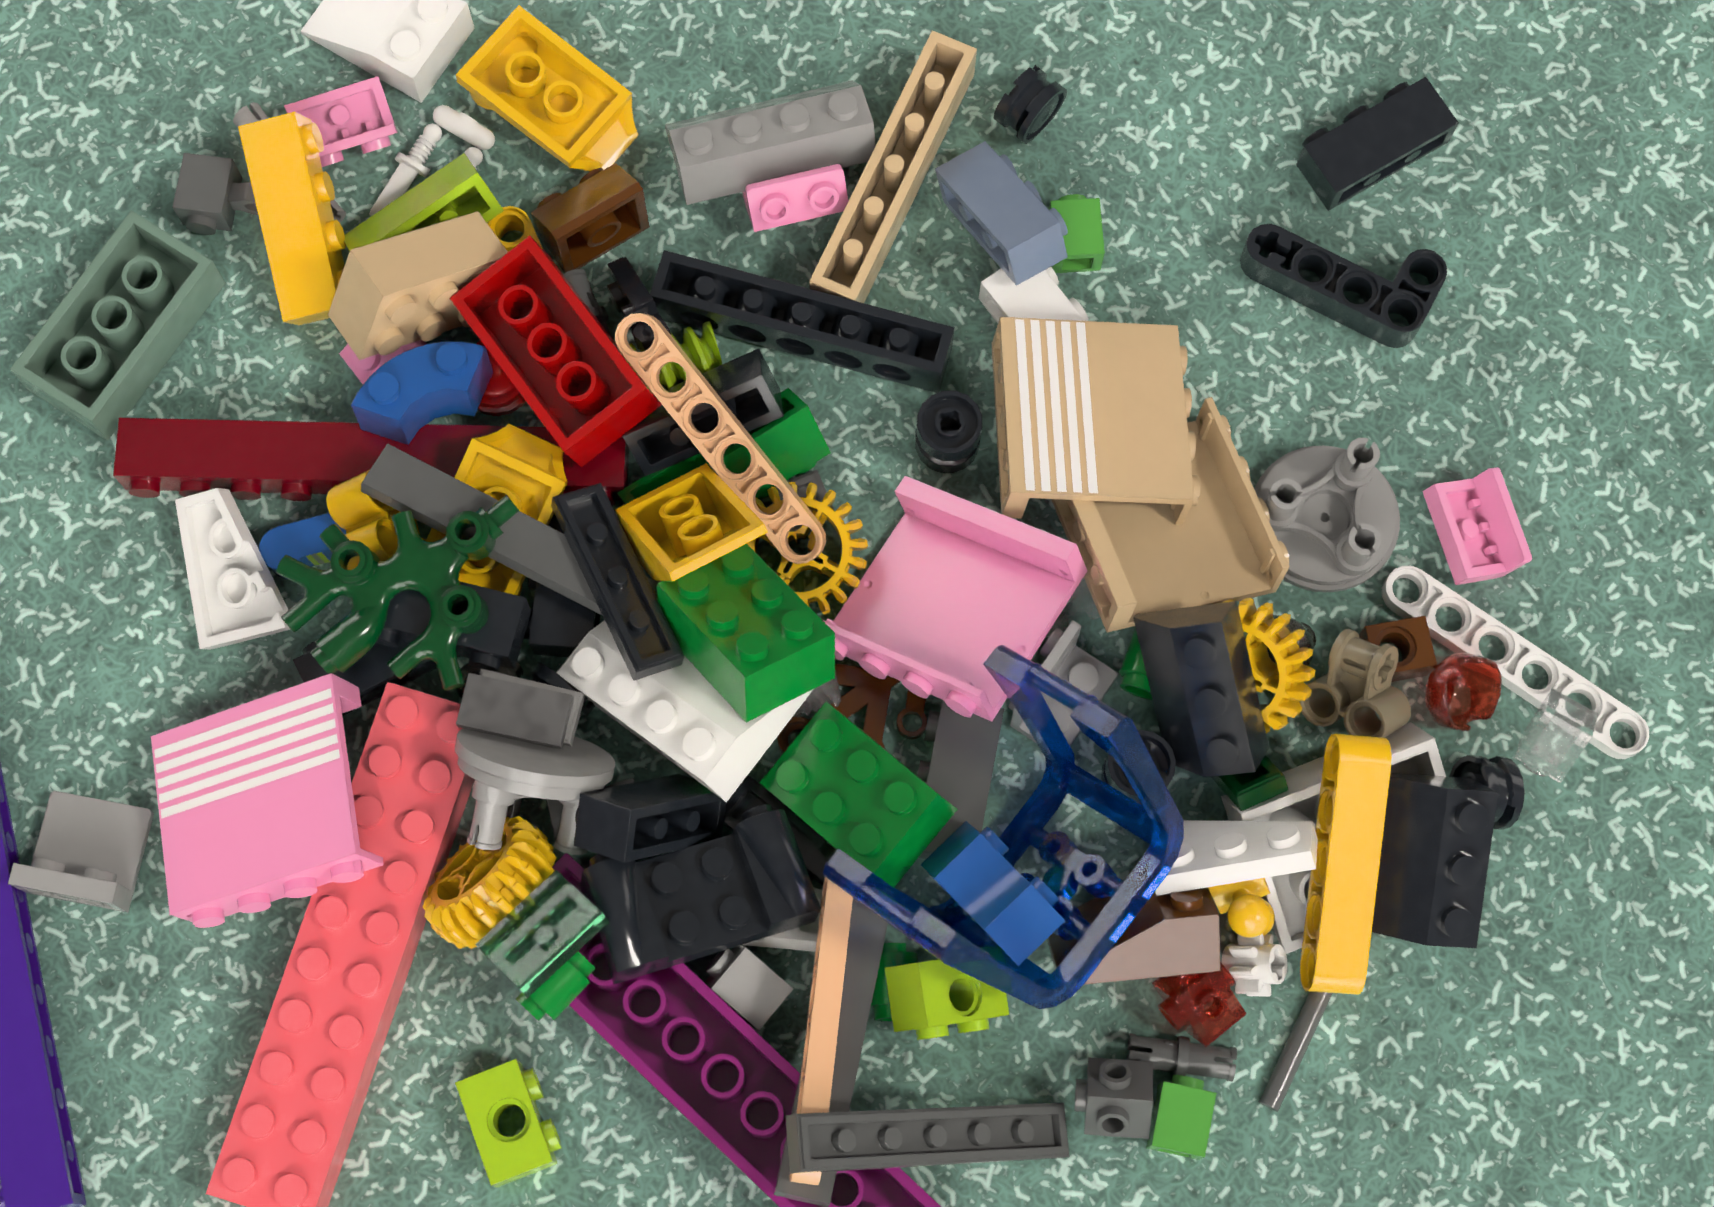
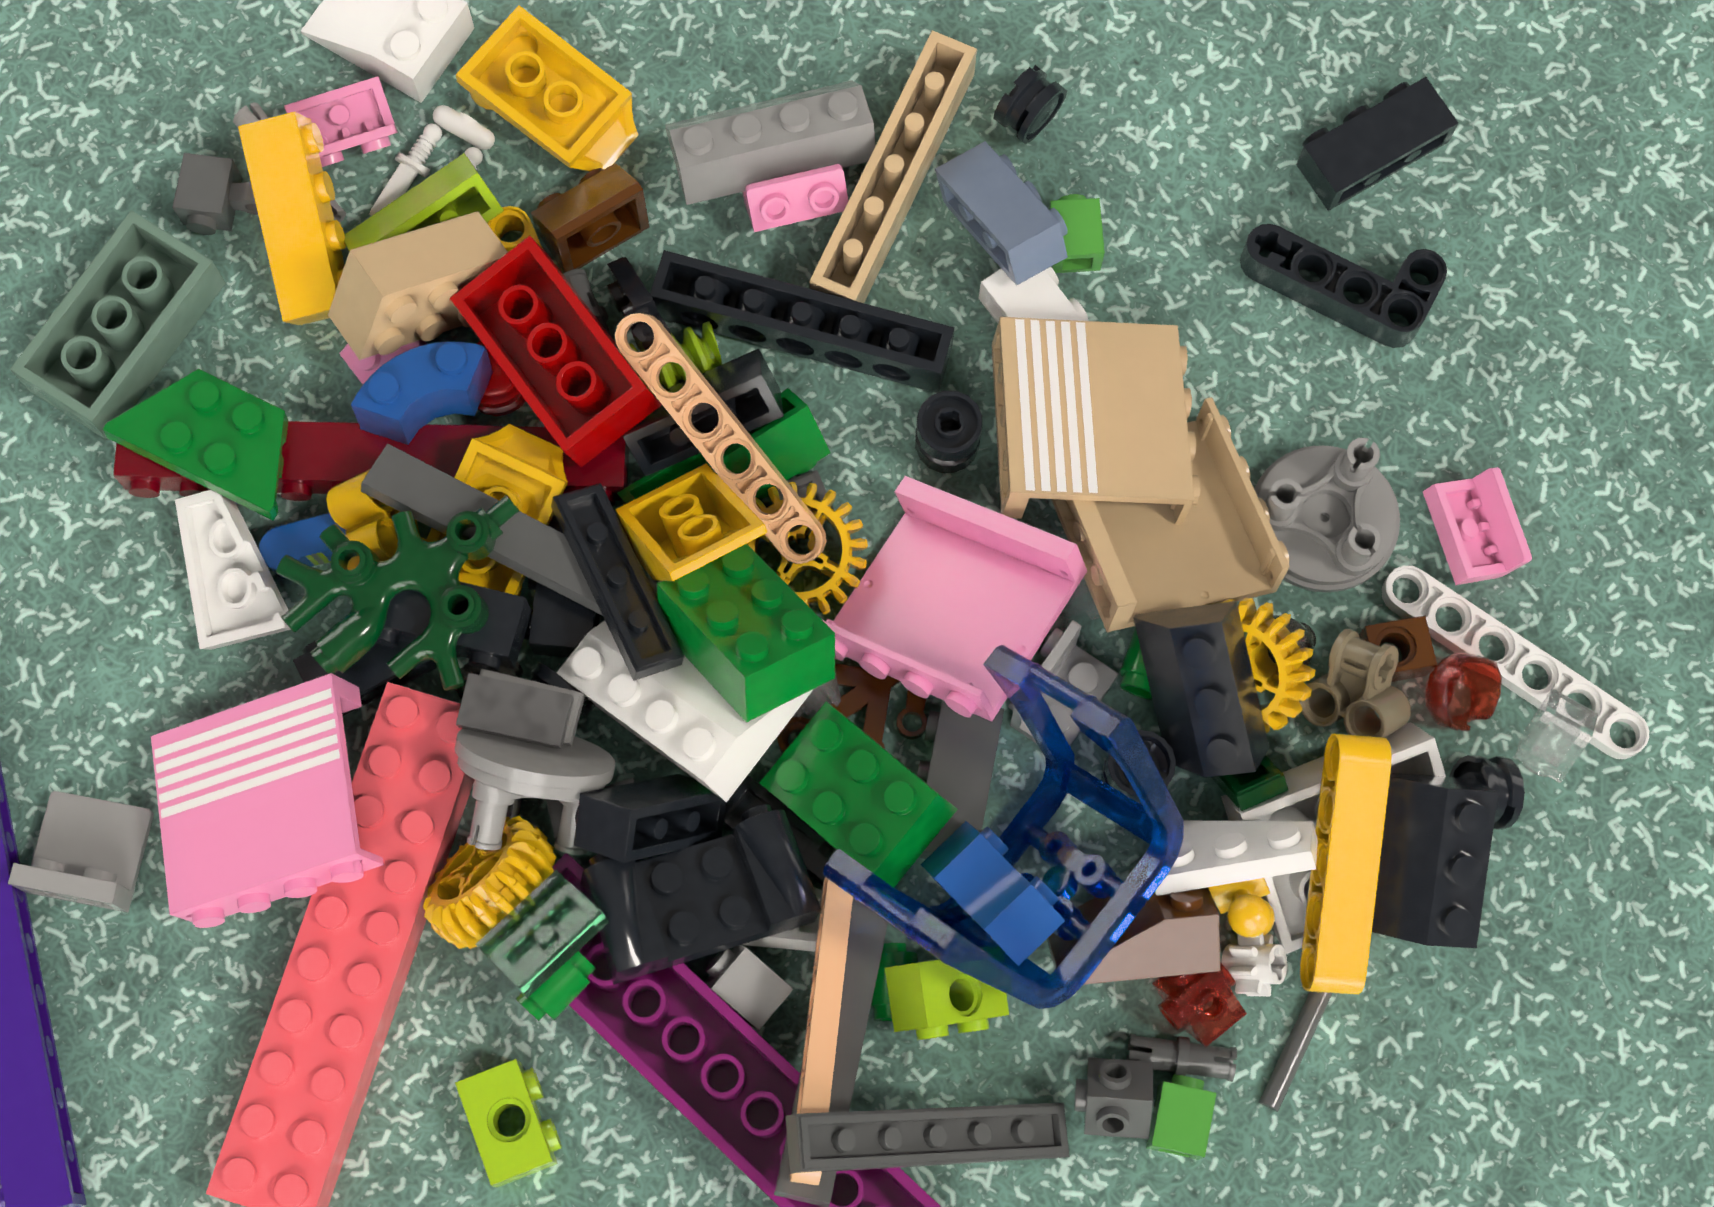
none -> green wing [102,369,288,521]

